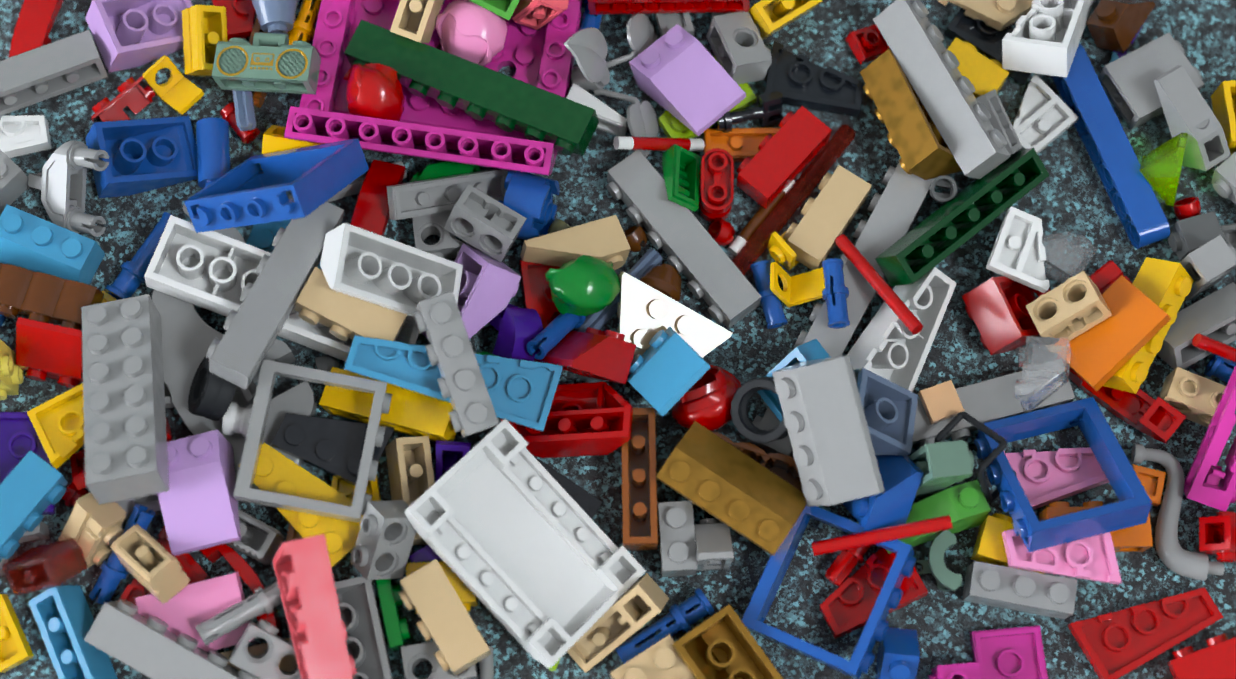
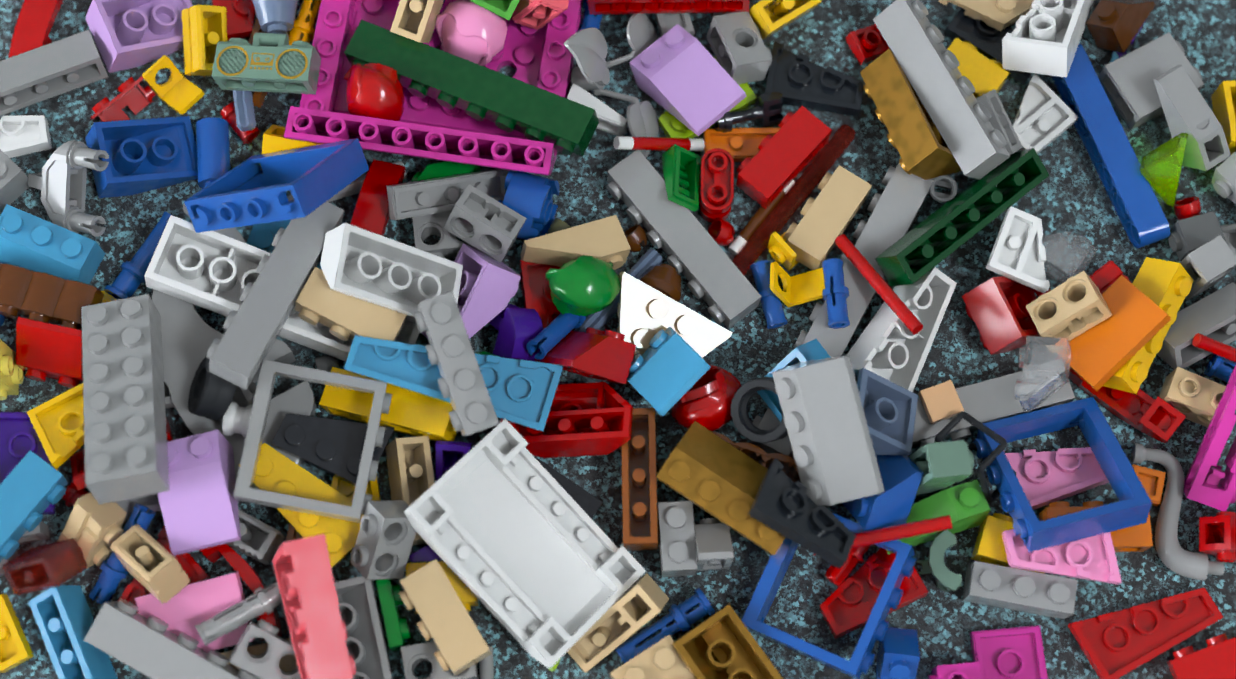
none -> black wing [748,458,856,569]

